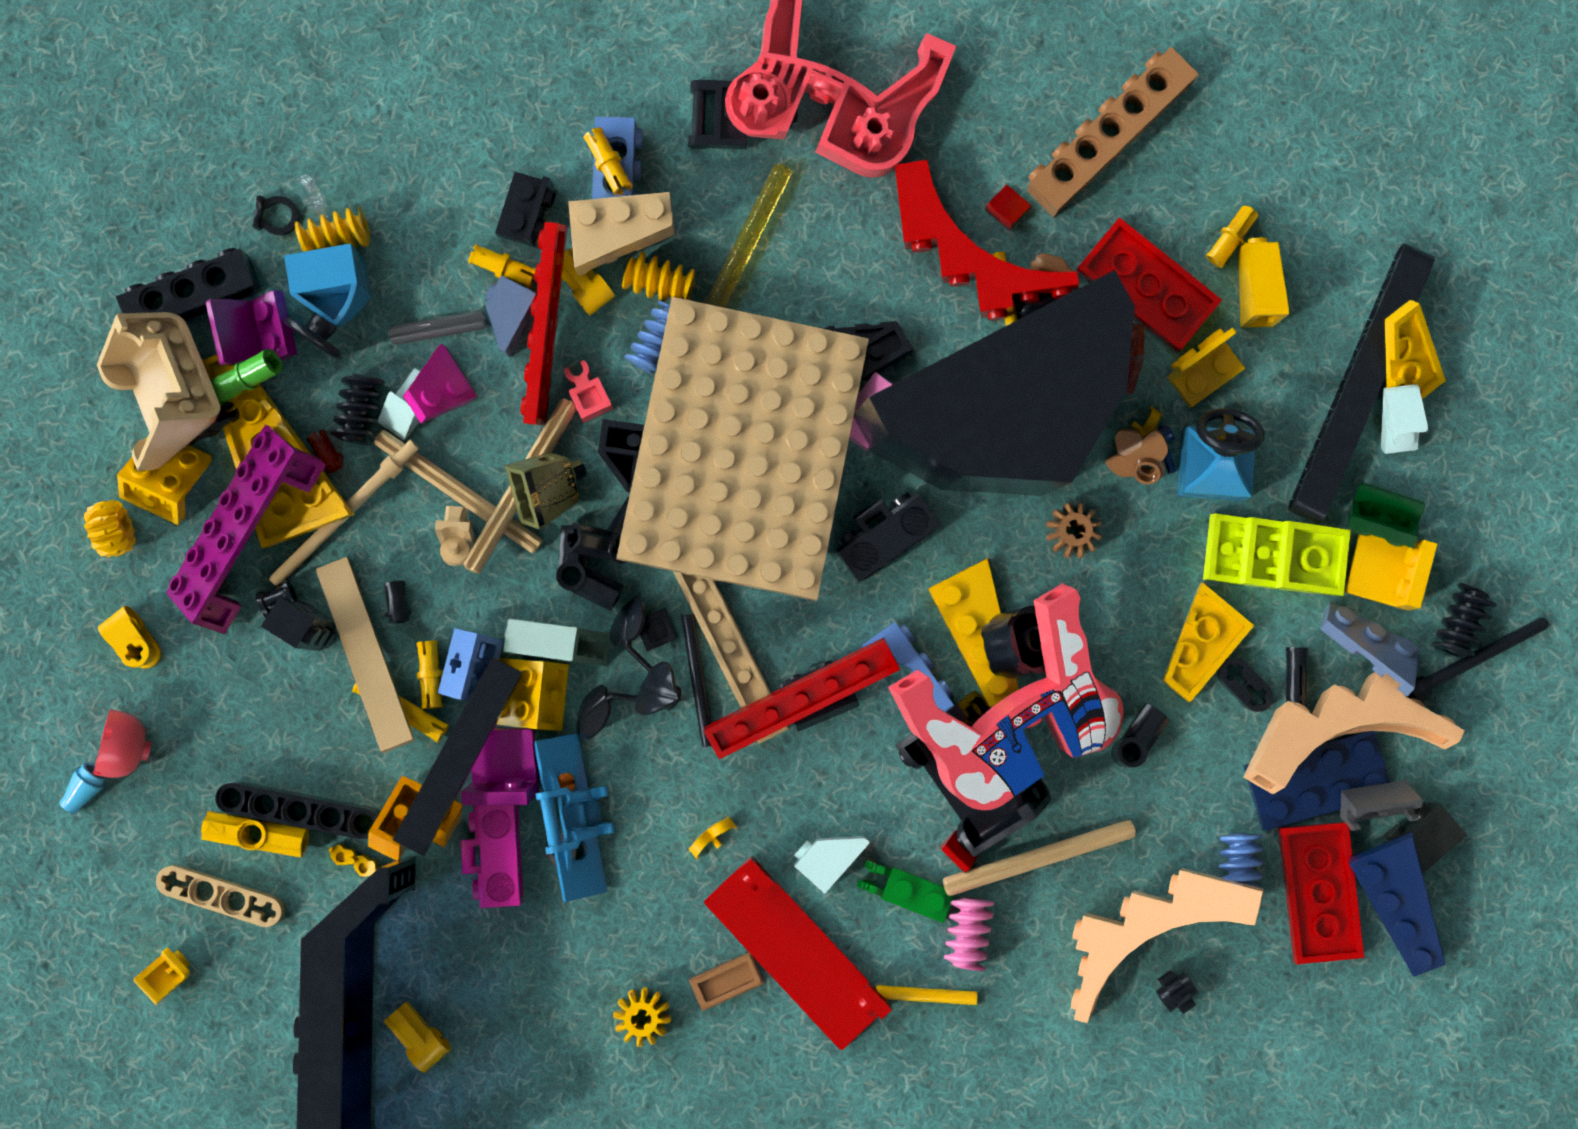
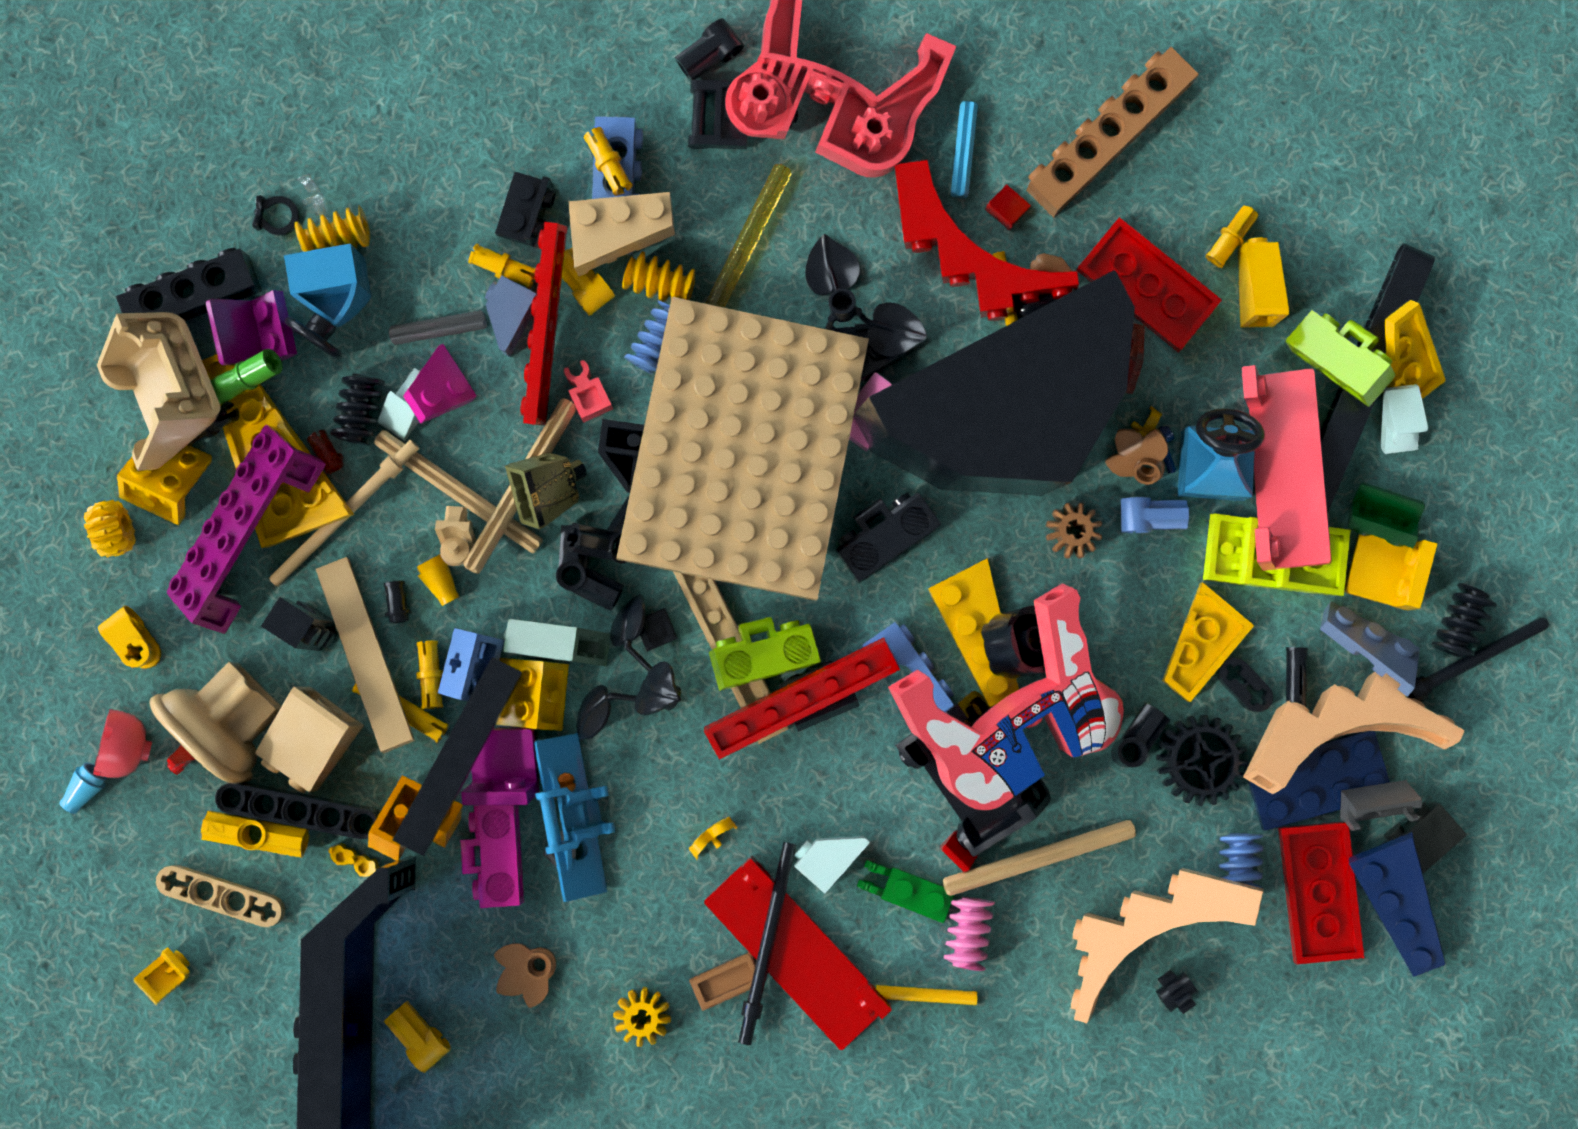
black bush [255,579,299,618] -> none
black bar [681,614,711,747] -> none
yellow bracket [1167,327,1245,408] -> none
none -> tan piece [149,662,282,784]
none -> tan slope [255,686,364,793]
none -> yellow cone [417,554,460,606]
none -> medium nougat plate [494,943,557,1008]
none -> black piece [675,18,744,81]
none -> lime piece [709,617,821,691]
none -> black bar [738,842,797,1045]
none -> black plant [805,234,926,357]
none -> medium azure axle [951,101,978,199]
none -> medium blue piece [1121,497,1189,533]
none -> black gear [1156,715,1249,806]
none -> coral bracket [1242,365,1332,571]
none -> piece [1285,310,1395,407]

